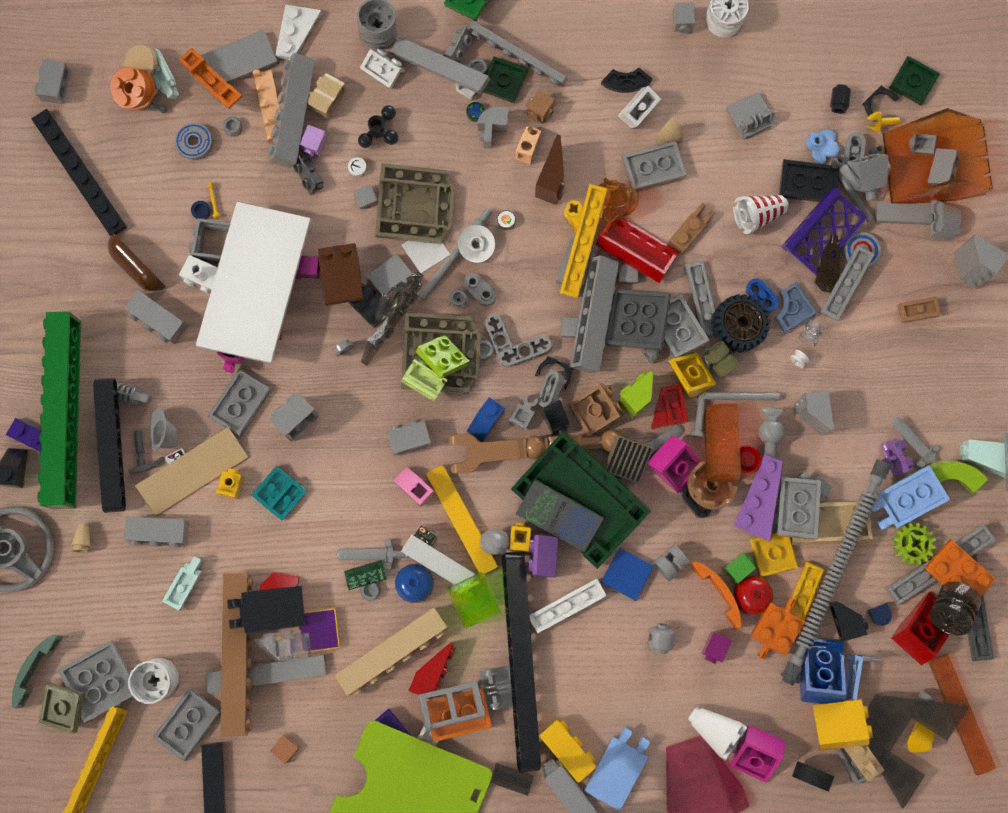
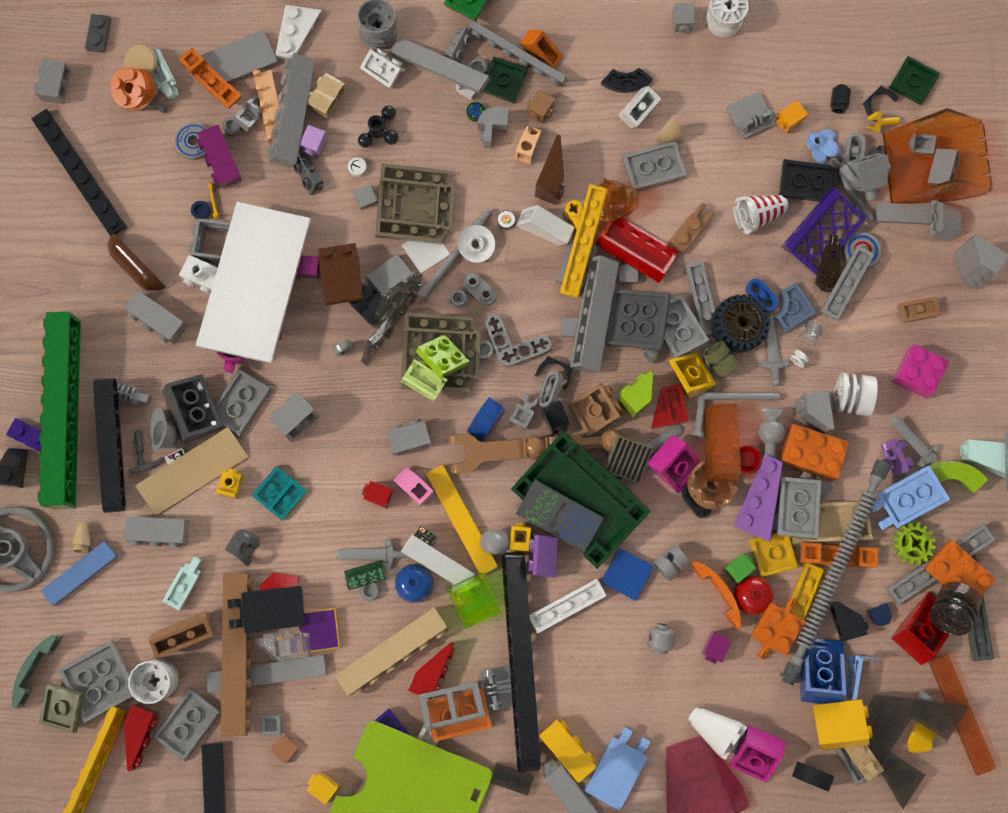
none -> medium blue tile [41,541,118,606]
none -> dark grey plate [85,14,111,53]
none -> red slope [124,704,159,772]
none -> medium nougat brick [149,611,214,659]
none -> dark grey slope [162,374,223,444]
none -> magenta brick [196,125,242,188]
none -> dark grey helmet [225,529,260,566]
none -> light grey slope [232,94,261,132]
none -> light grey tile [261,714,282,736]
none -> yellow brick [306,772,340,805]
none -> red brick [362,481,393,509]
none -> white slope [515,205,575,246]
none -> orange slope [519,29,563,69]
none -> light grey sword [759,315,789,387]
none -> light orange brick [776,100,808,133]
none -> orange brick [778,424,849,481]
none -> orange slope [800,542,878,568]
none -> white wheel [834,372,878,416]
none -> dark pink brick [892,344,949,399]

